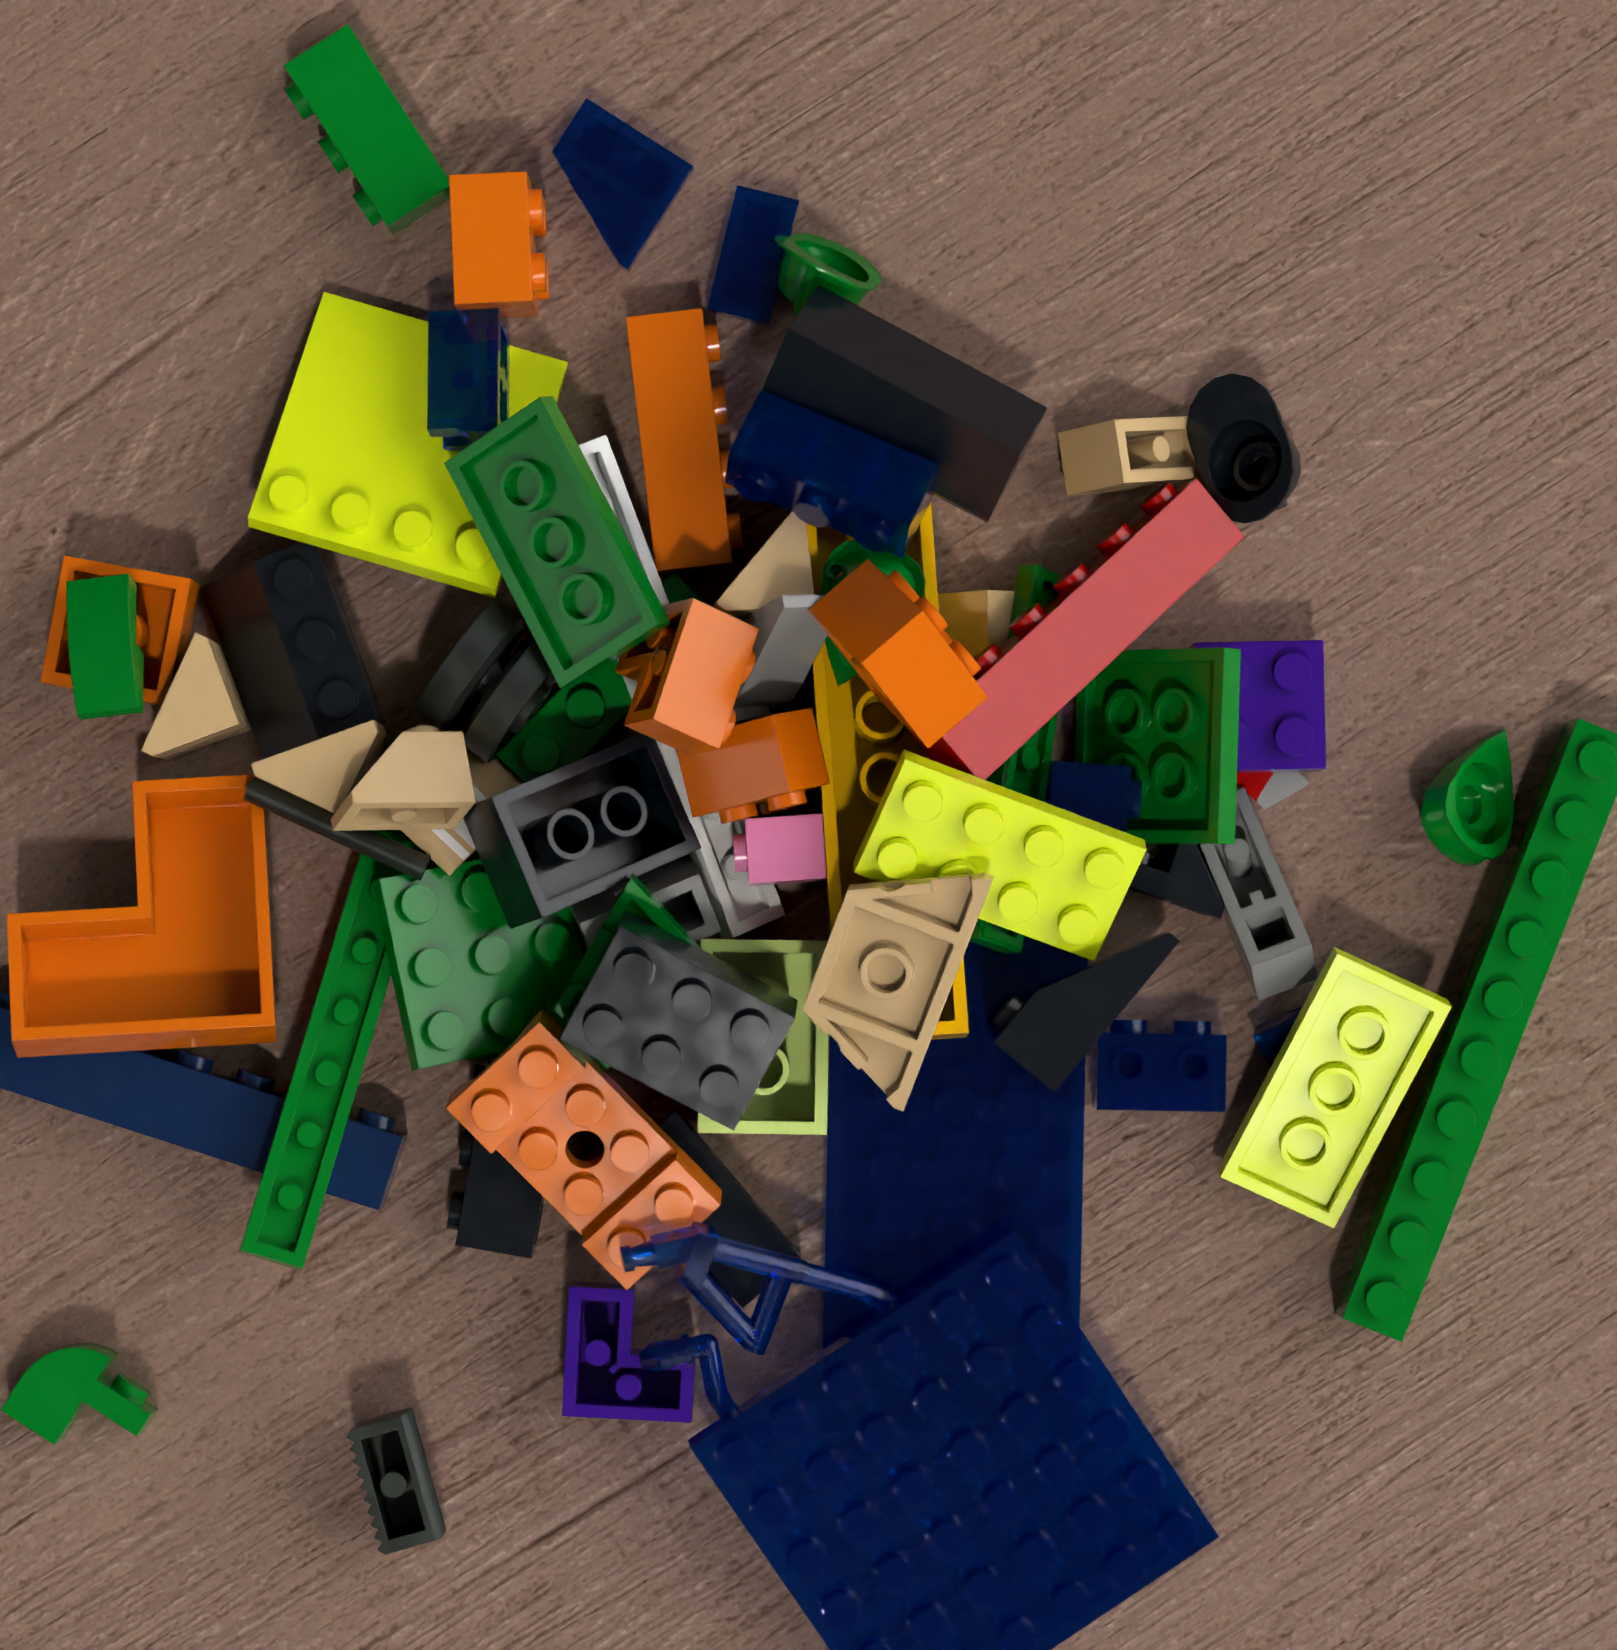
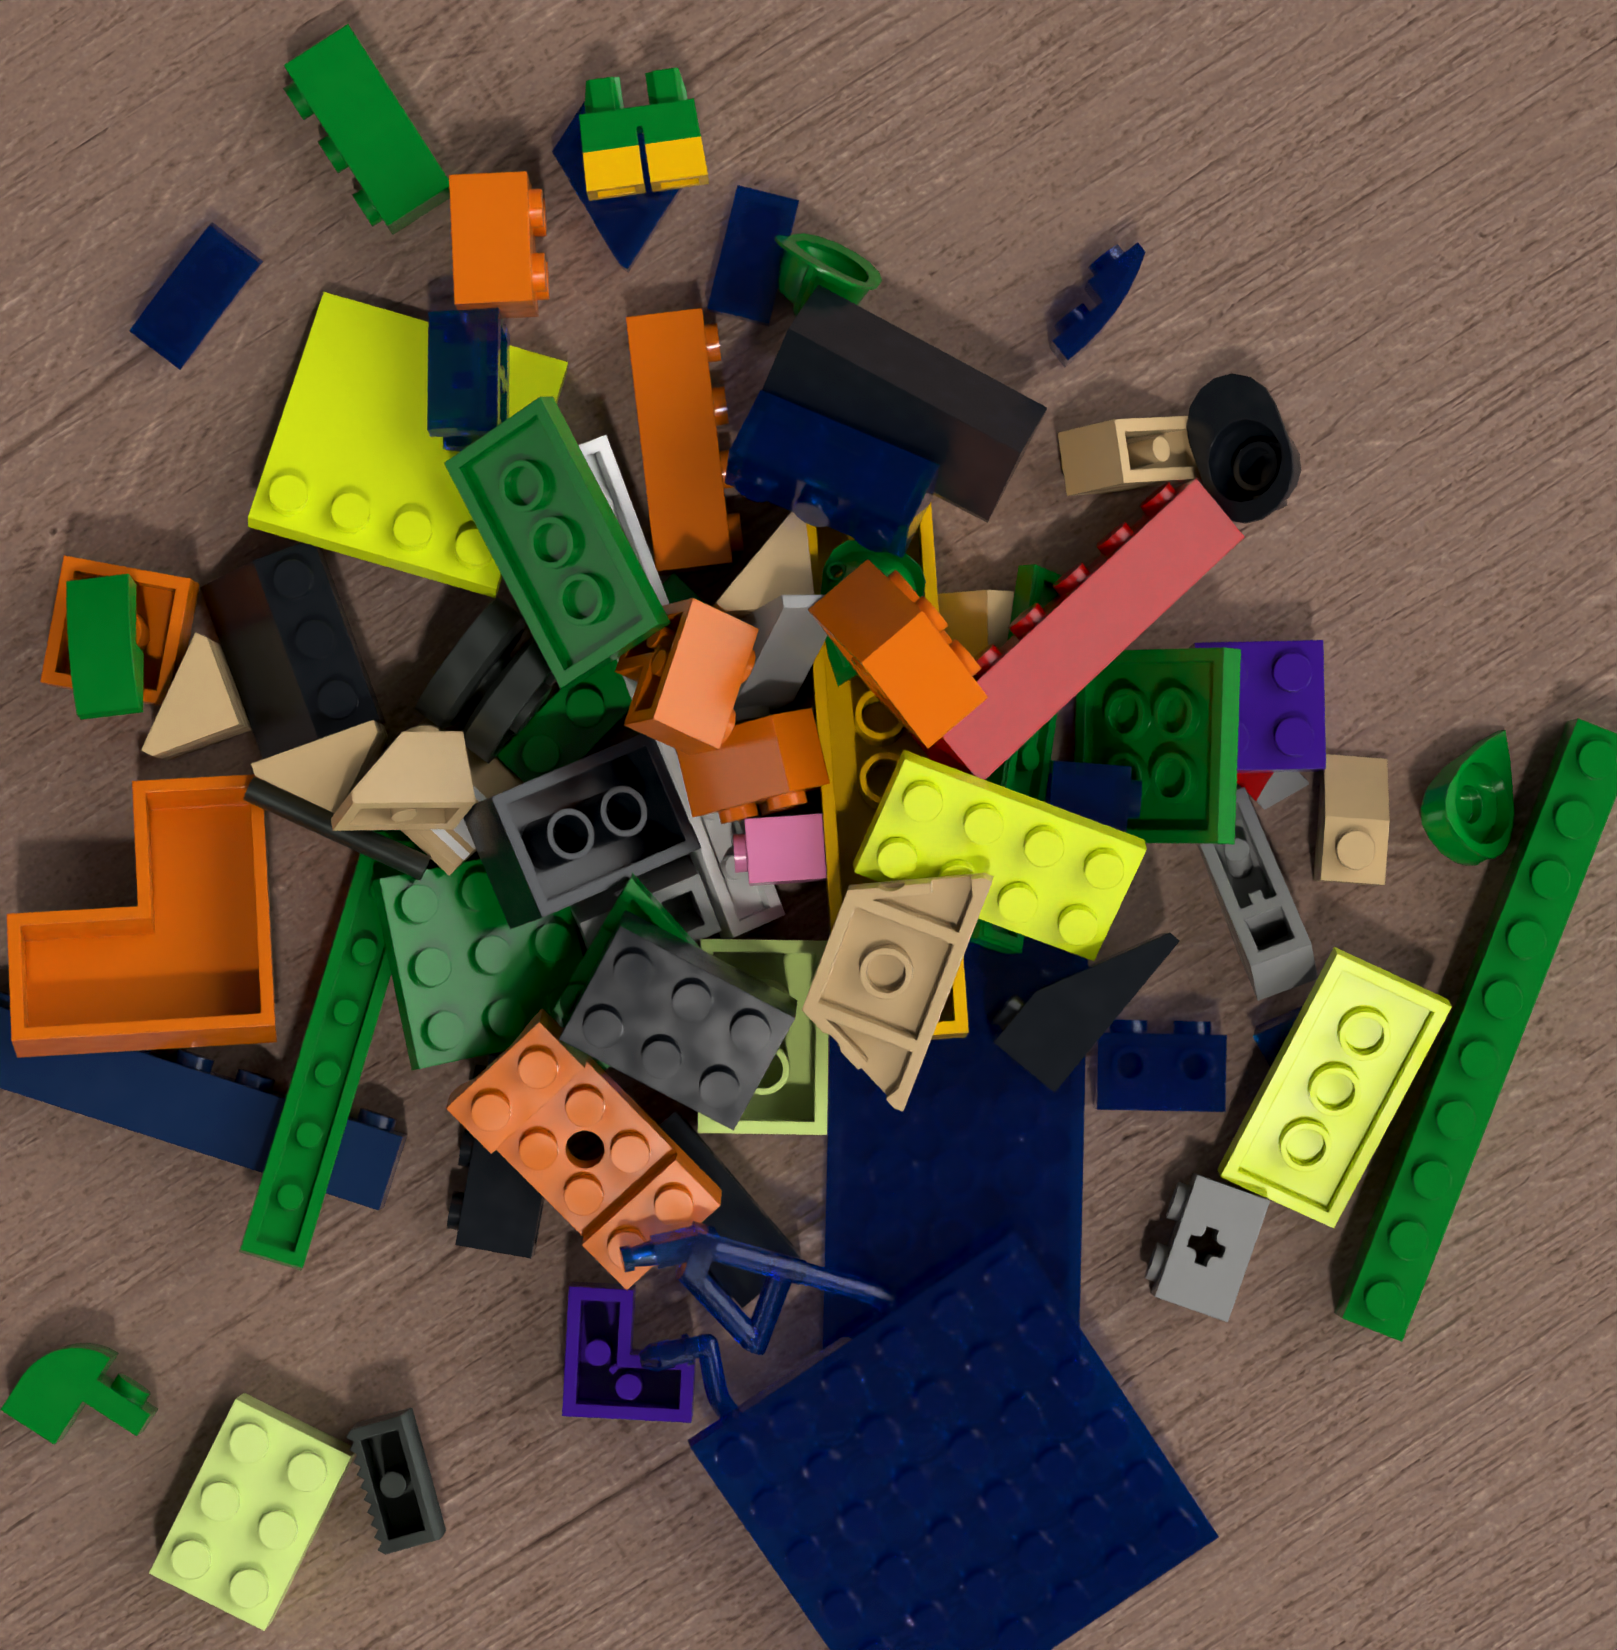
black slope [1129,844,1225,919] -> none
none -> clear blue slope [129,222,263,370]
none -> yellowish green brick [149,1393,356,1631]
none -> hips [579,68,709,201]
none -> clear blue slope [1050,242,1146,368]
none -> light grey brick [1145,1173,1270,1322]
none -> tan slope [1313,754,1390,886]

